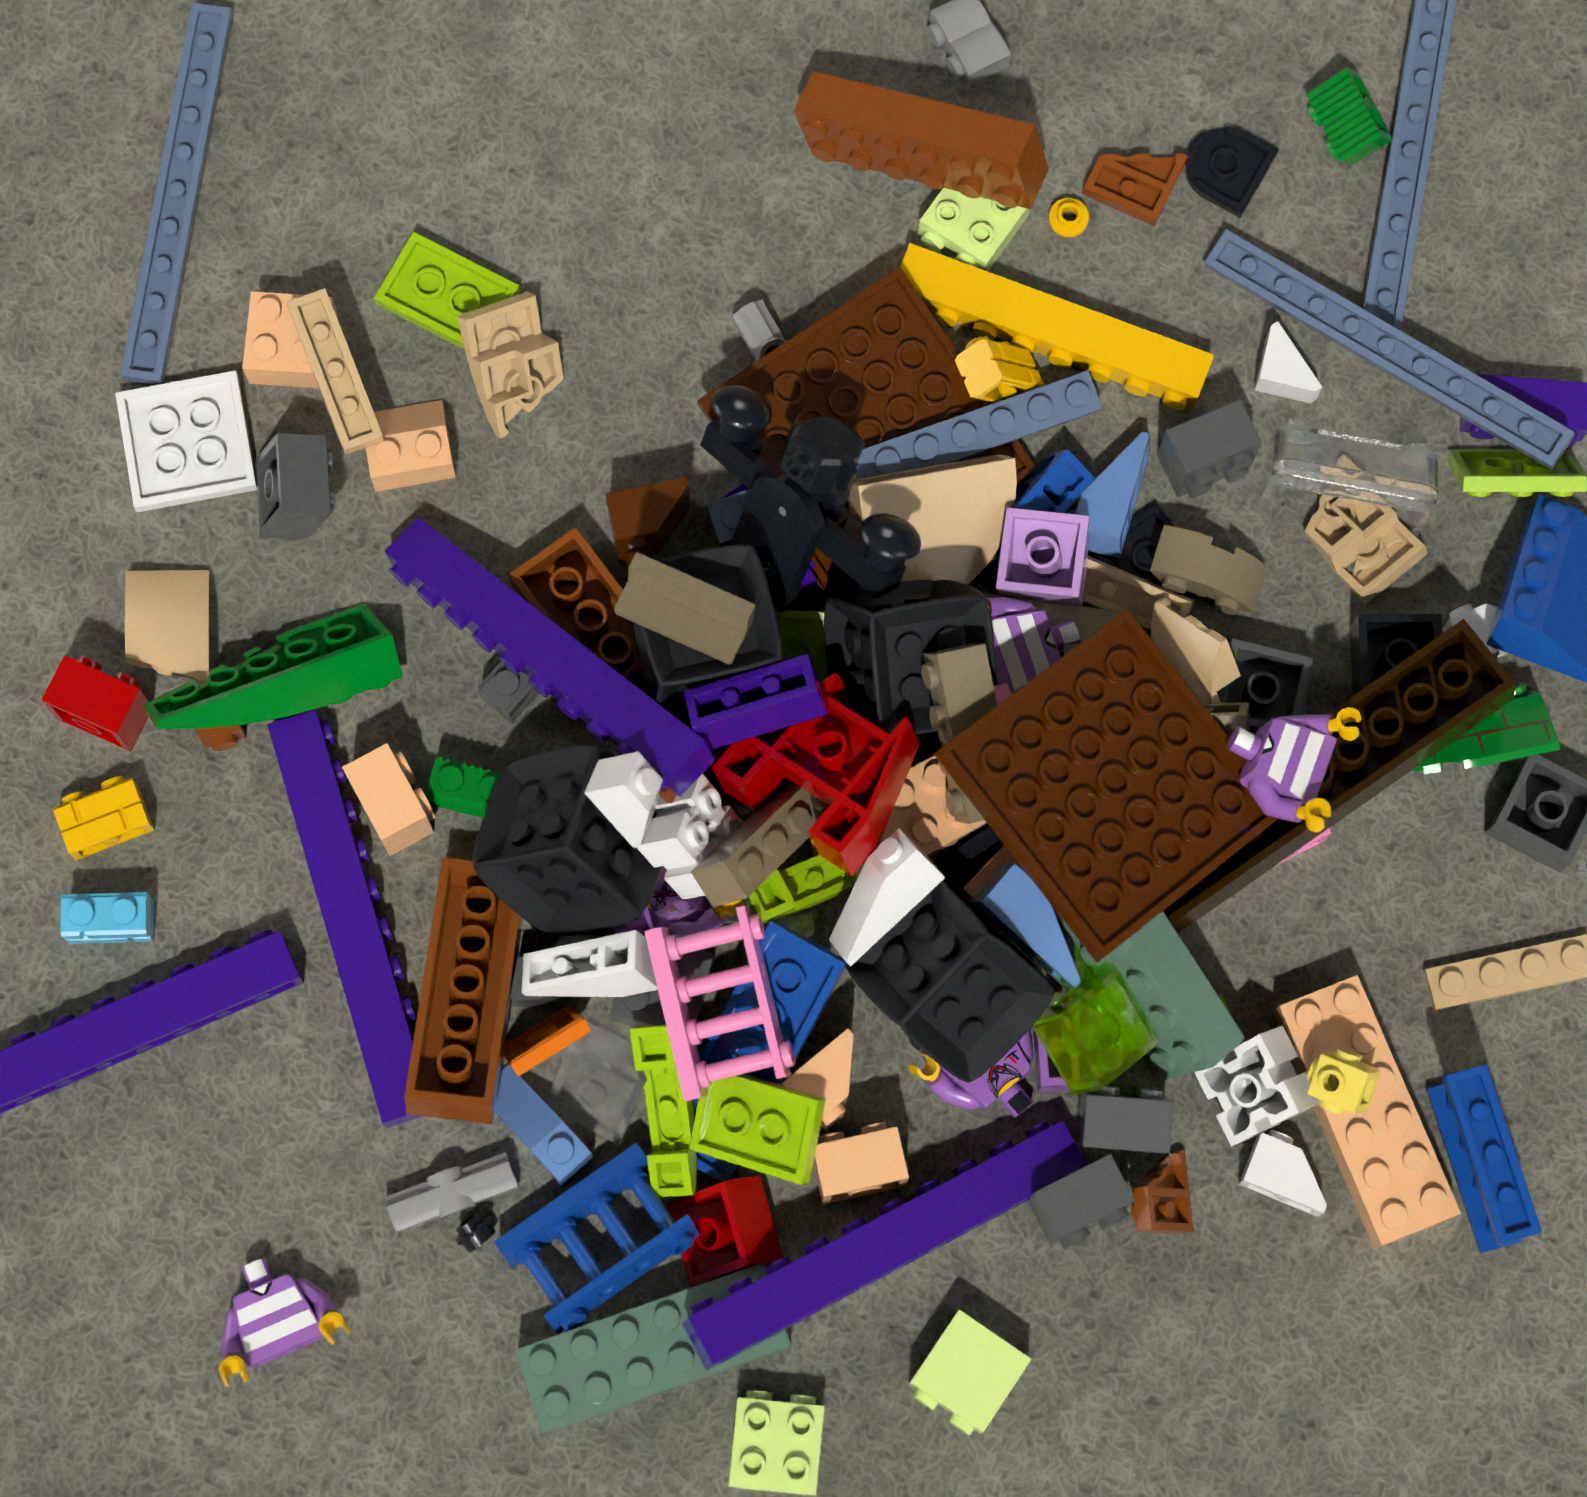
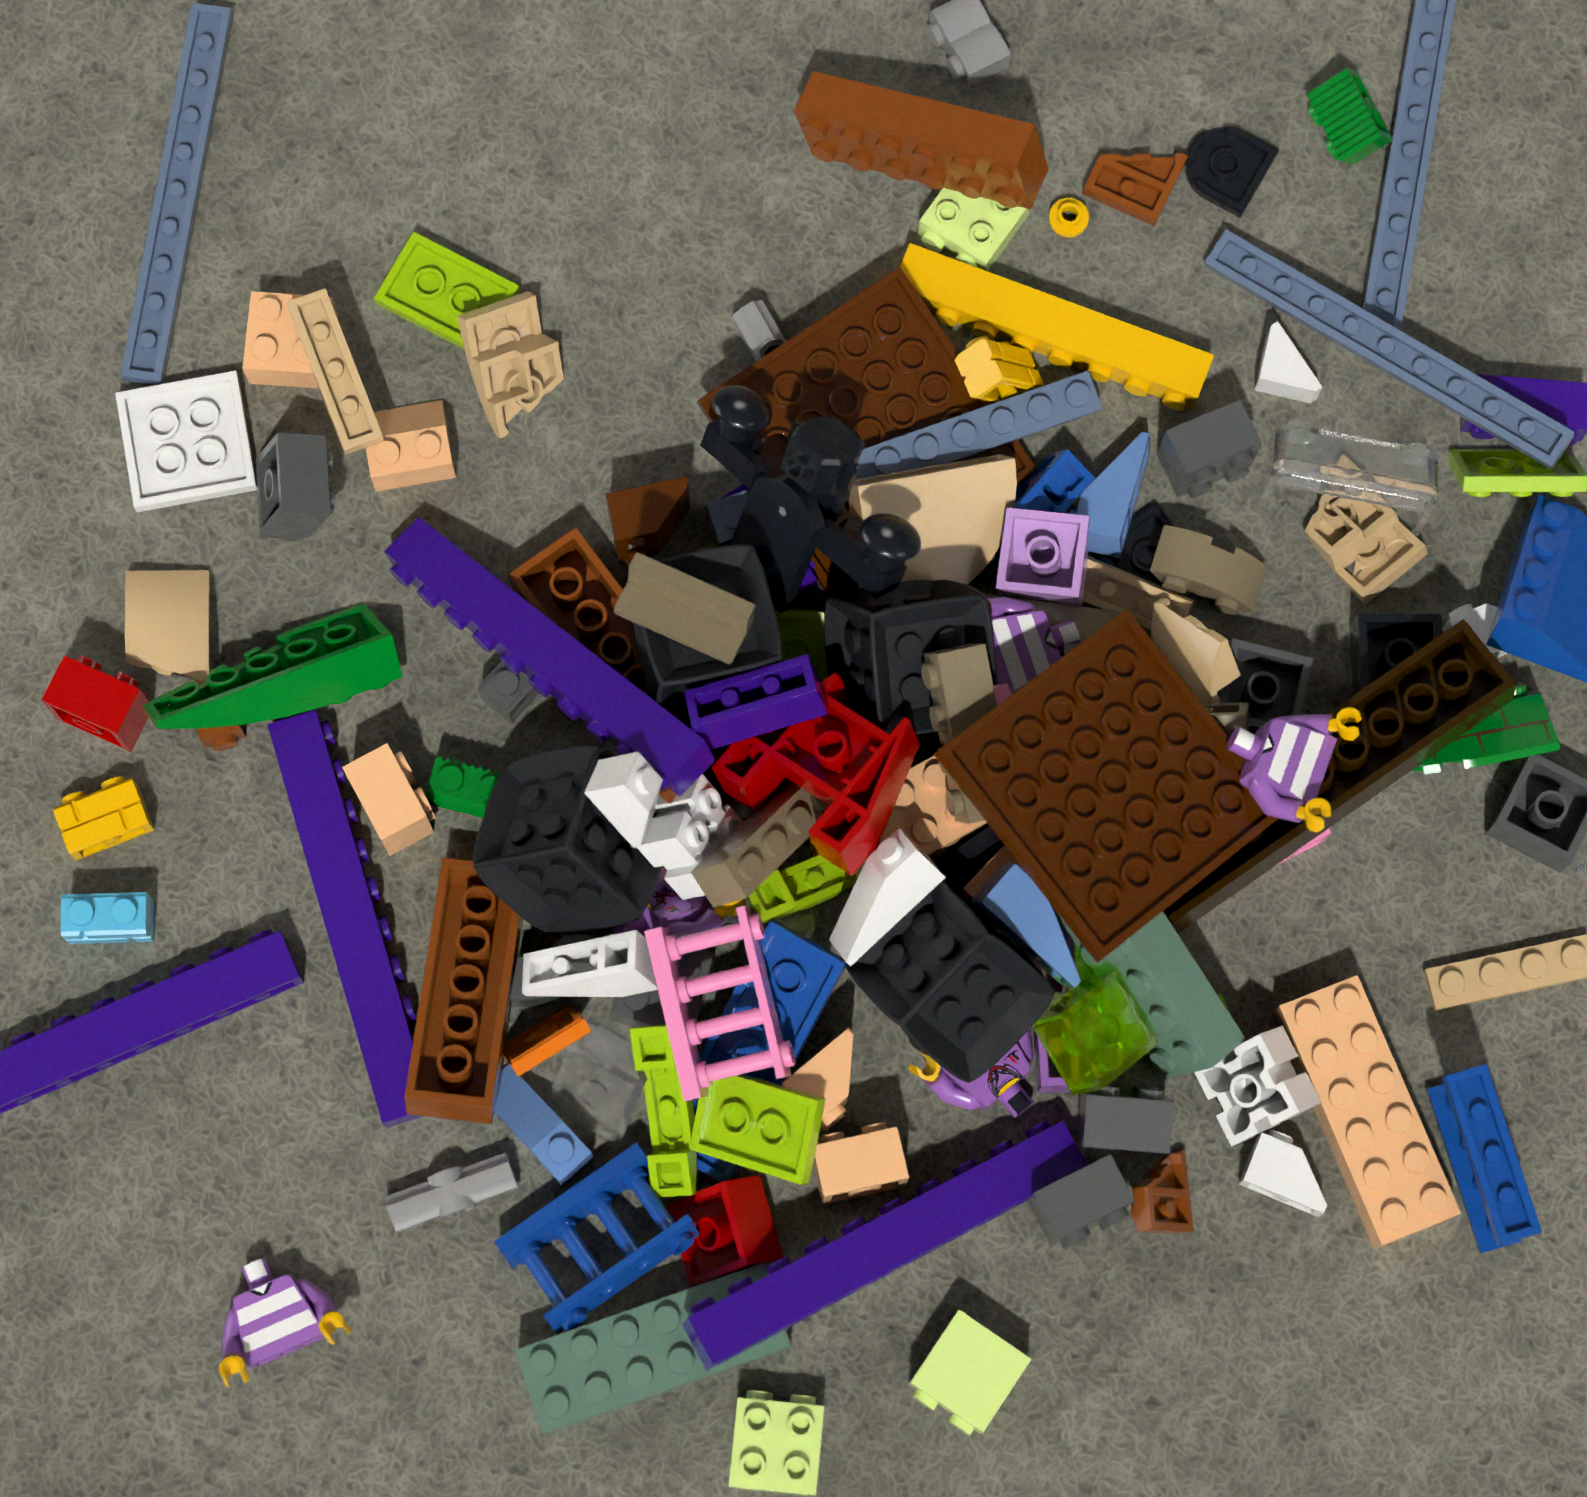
black plate [456,1213,496,1253] -> none
light yellow brick [1307,1048,1382,1114] -> none

